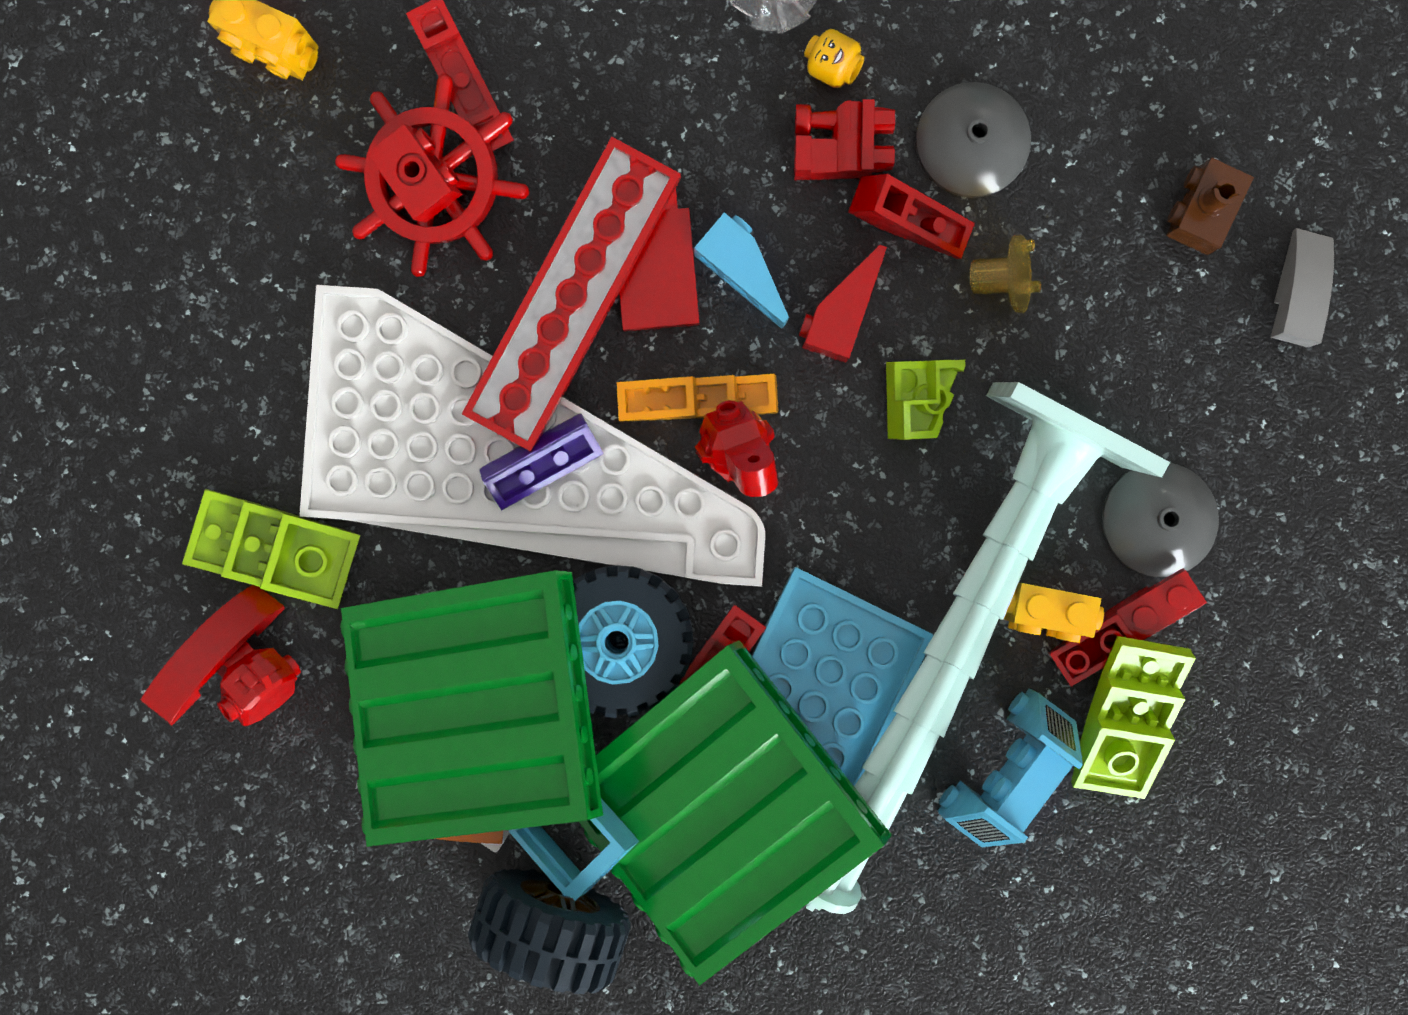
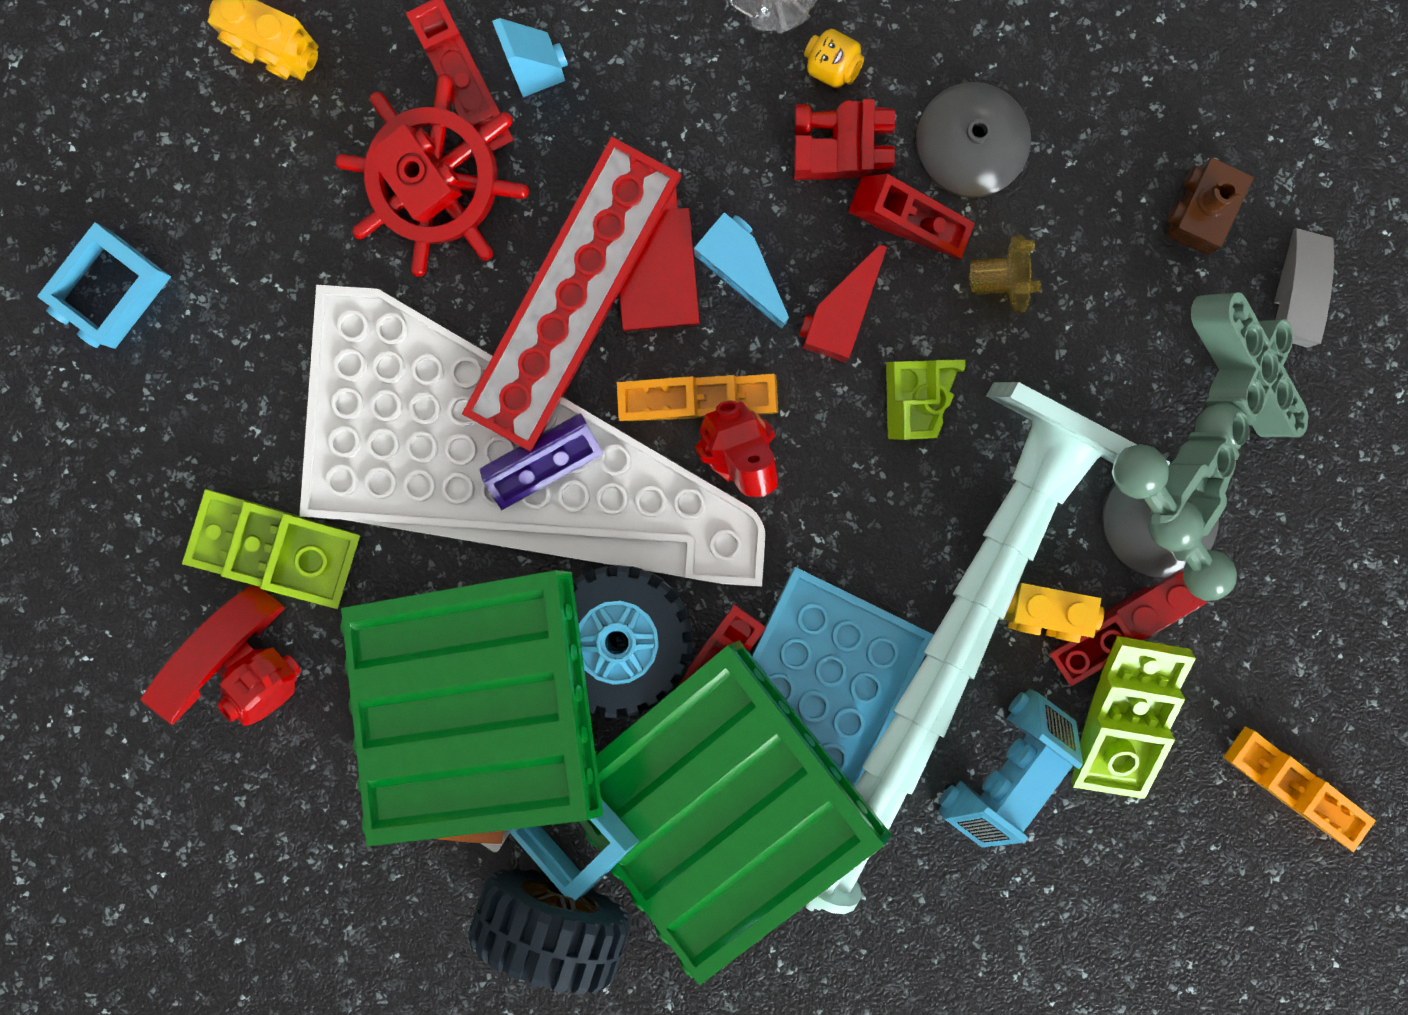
none -> medium azure window [37,222,171,349]
none -> medium azure slope [492,18,568,97]
none -> sand green piece [1112,292,1308,601]
none -> light orange slope [1223,726,1376,852]

